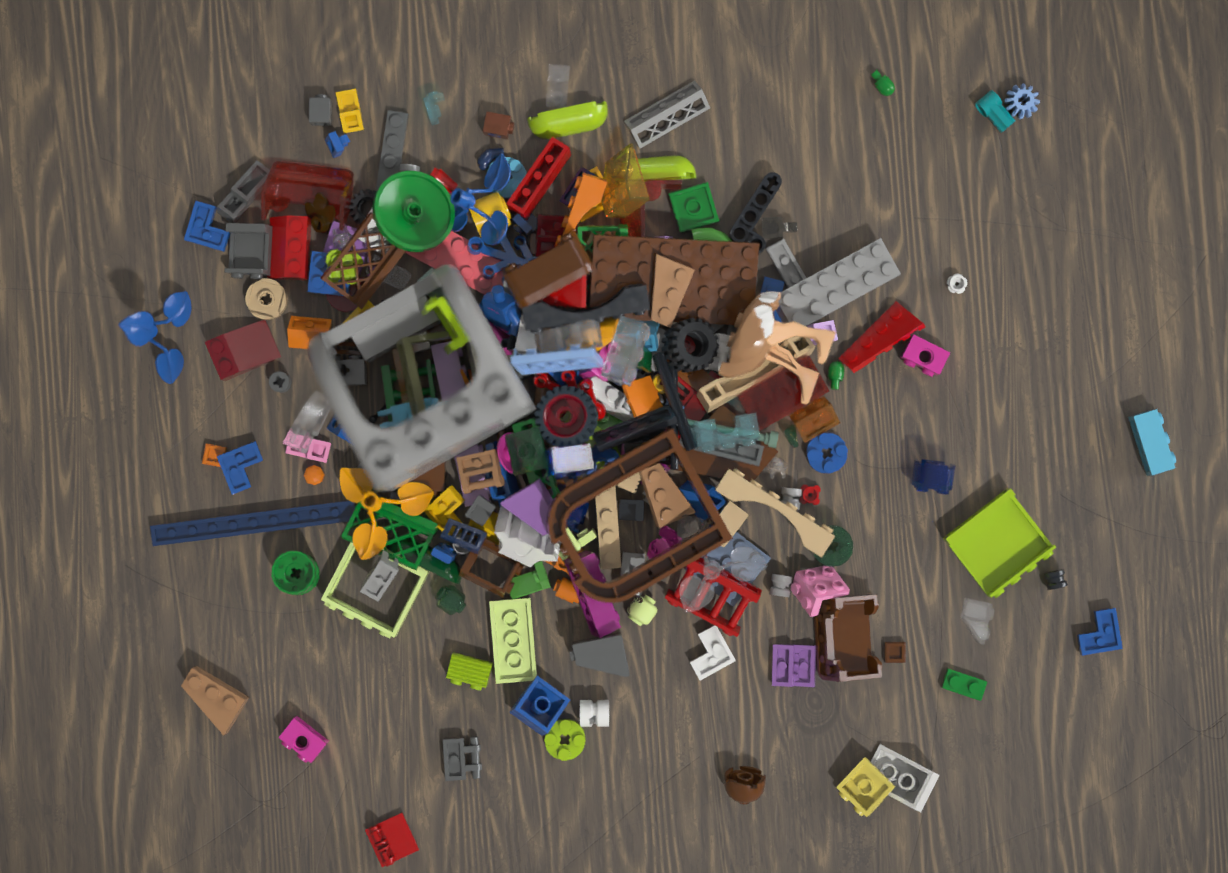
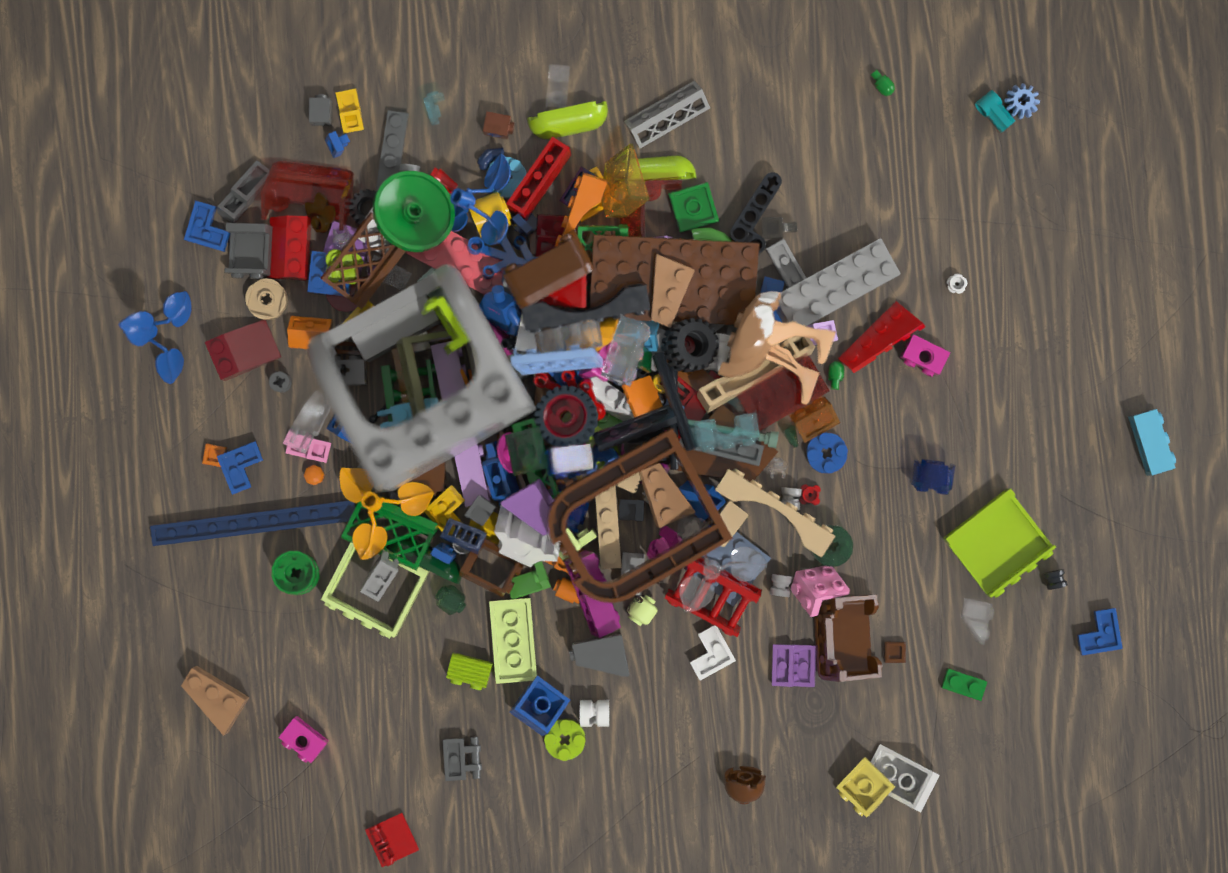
medium nougat plate [456,449,505,494] -> none

